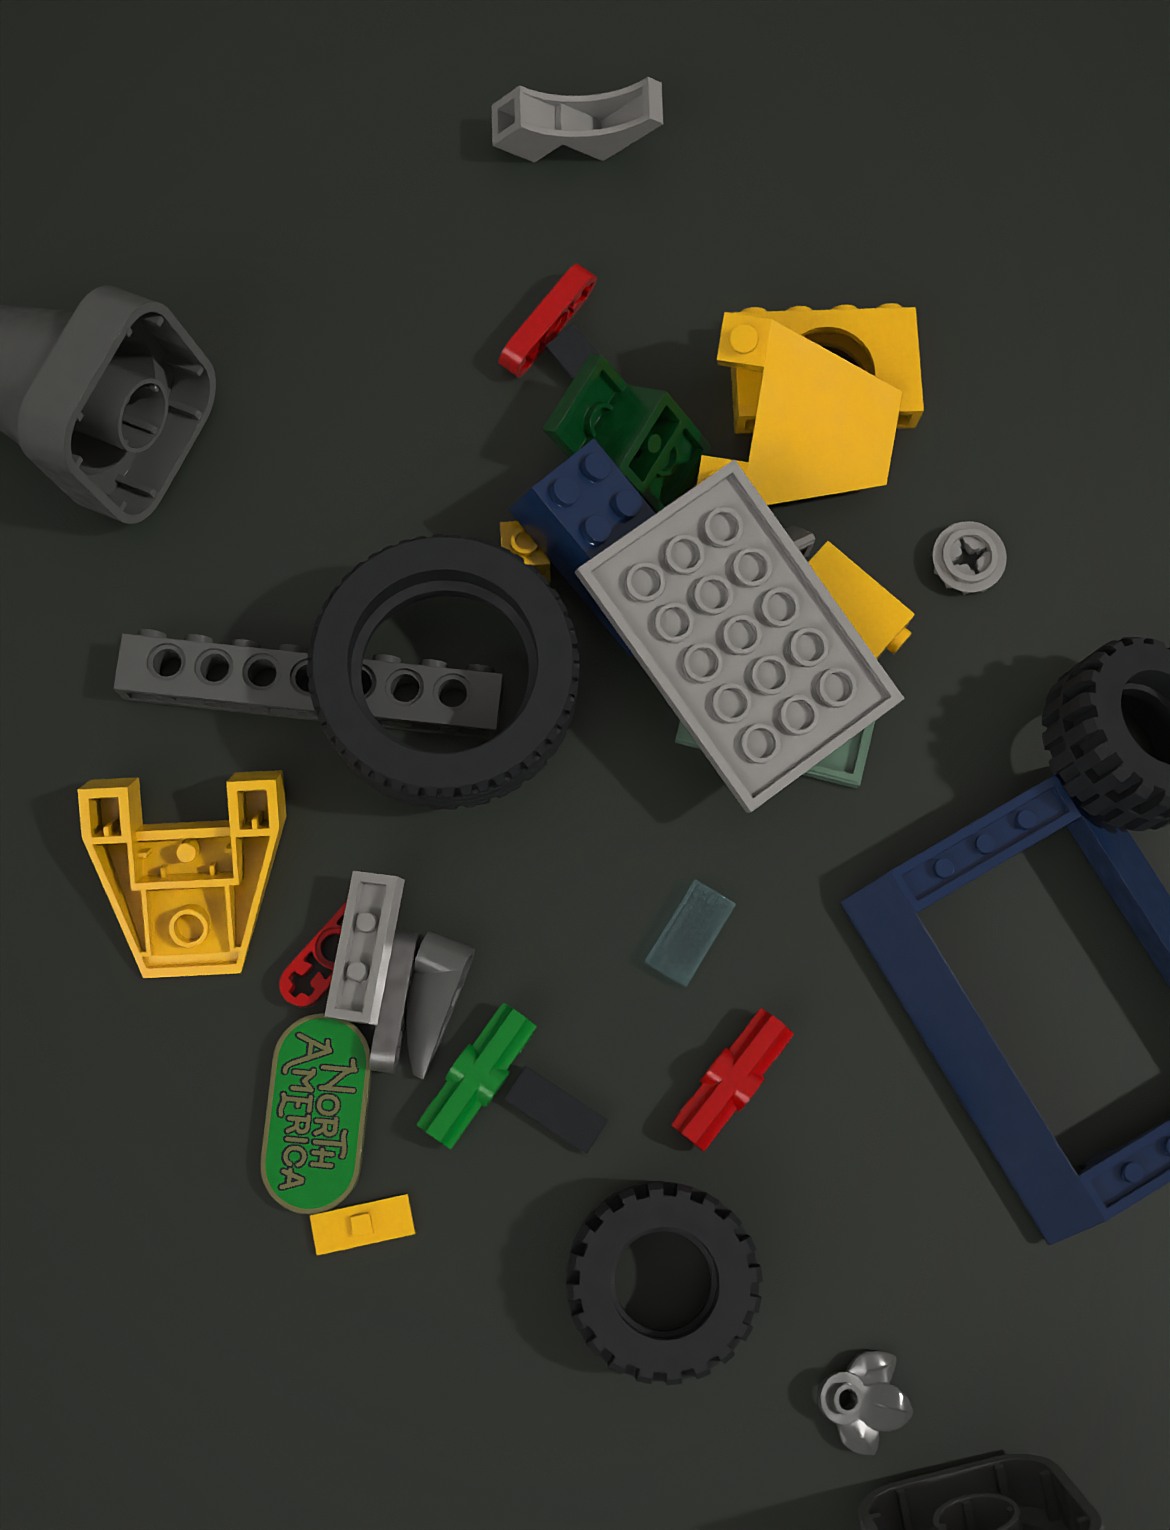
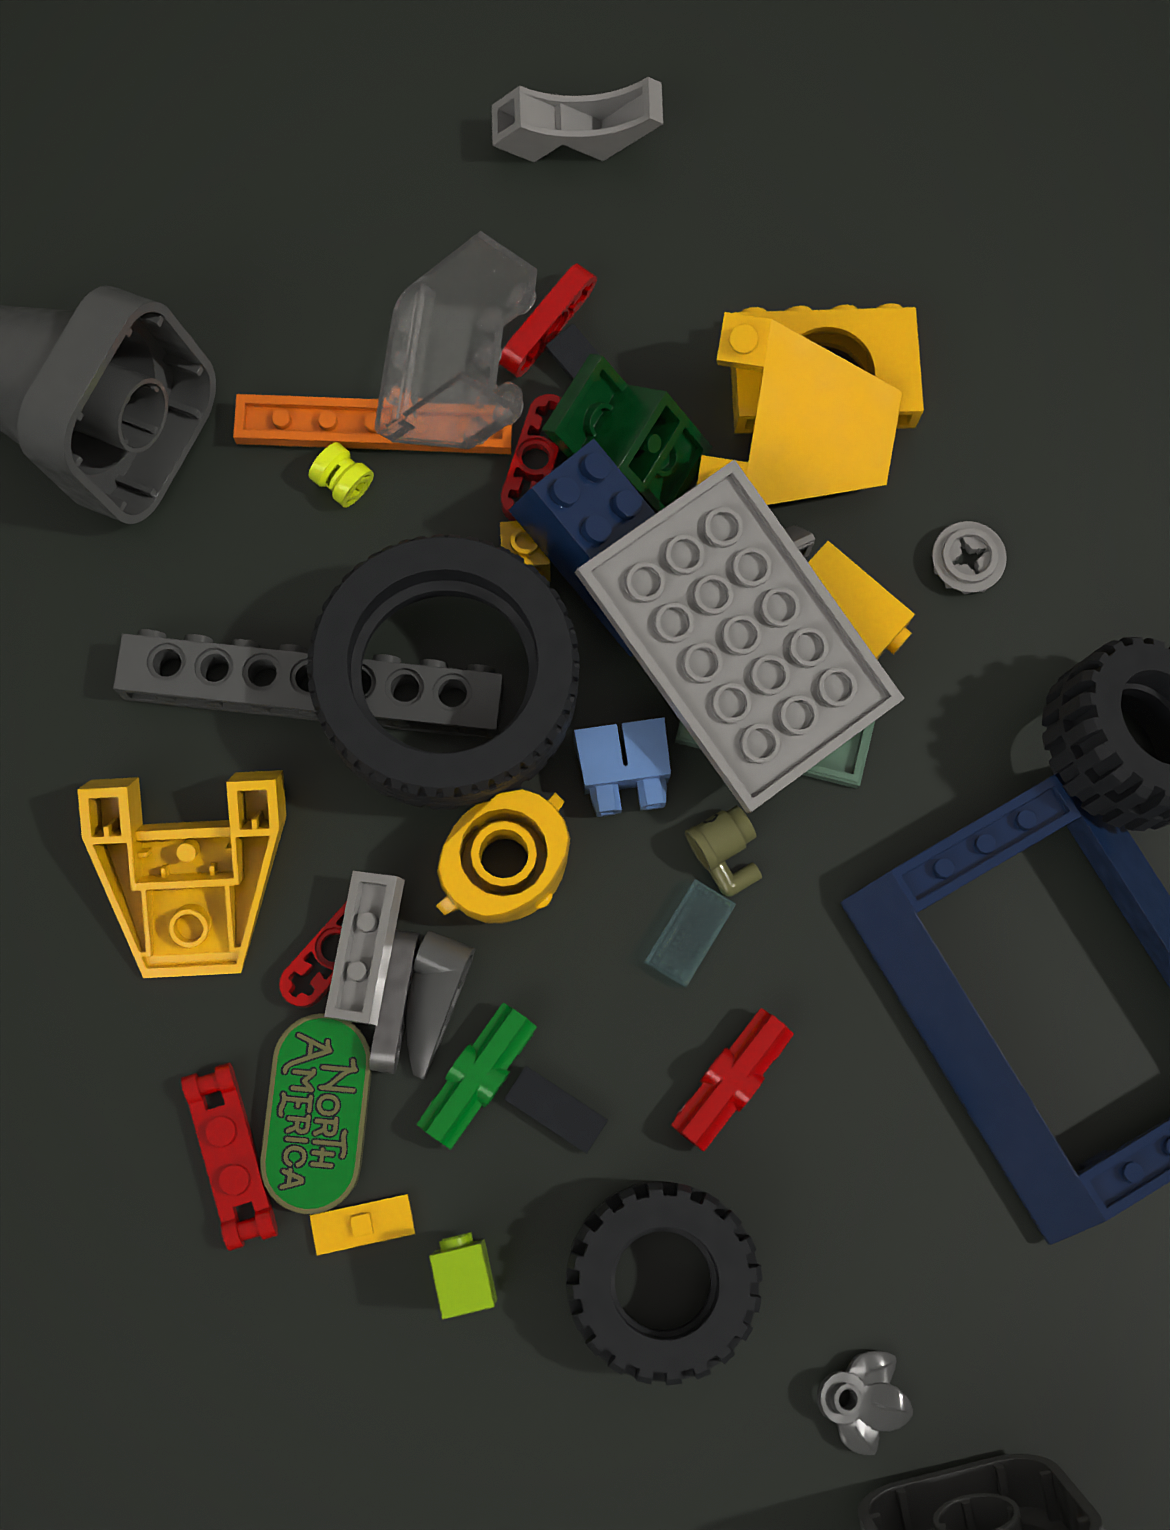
none -> red plate [181,1062,278,1251]
none -> orange plate [233,394,513,454]
none -> neon yellow wheel [308,442,374,508]
none -> clear windscreen [375,231,537,449]
none -> lime brick [430,1232,497,1319]
none -> yellow piece [436,789,570,923]
none -> red beam [501,394,561,521]
none -> medium blue hips [574,717,671,817]
none -> olive piece [685,805,762,897]

